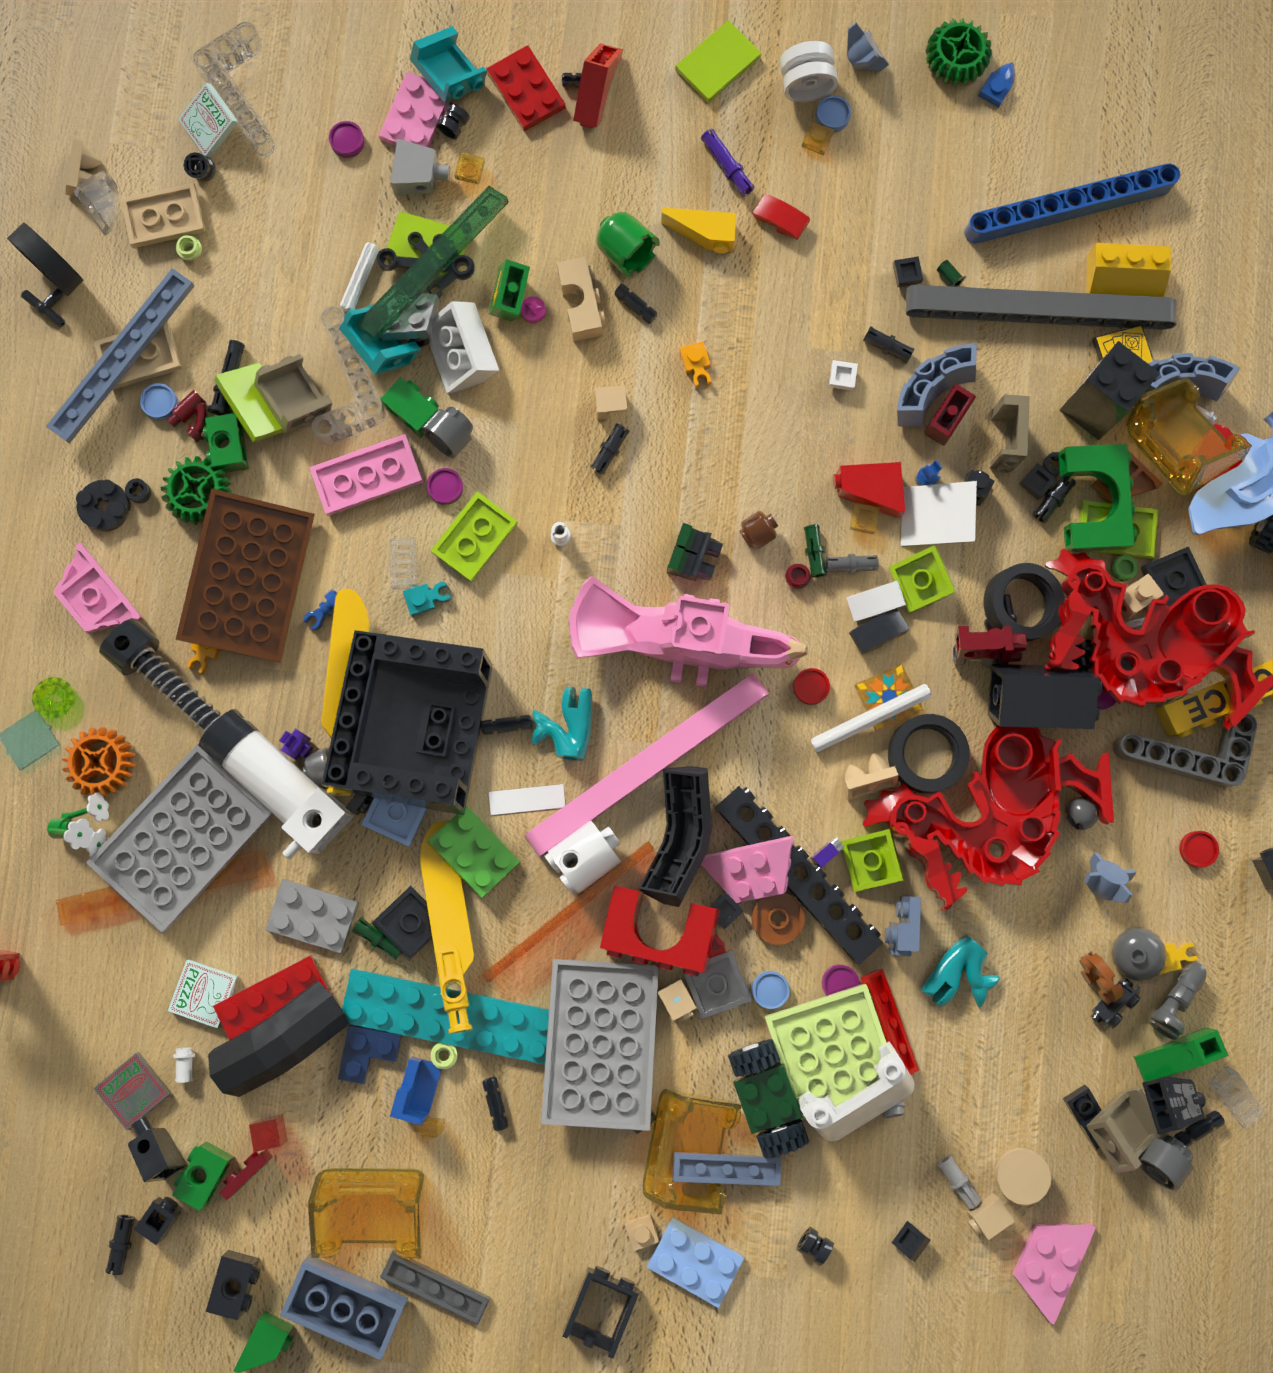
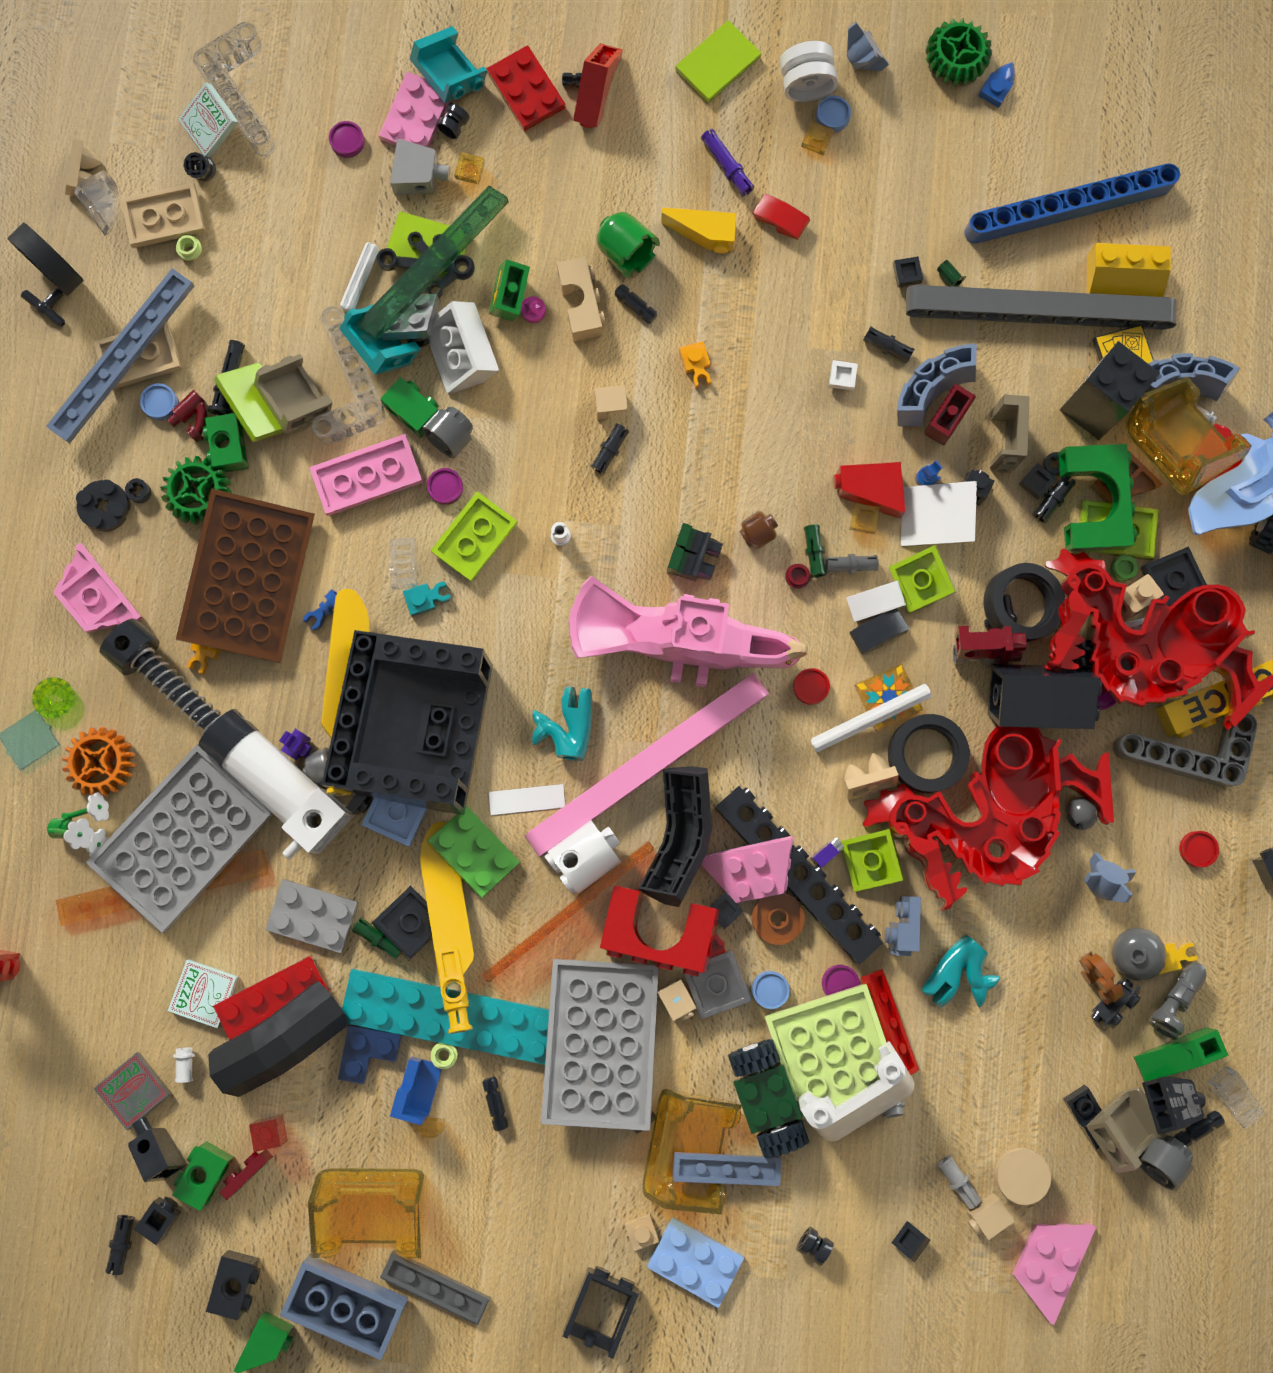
black axle [481,715,532,735] -> none

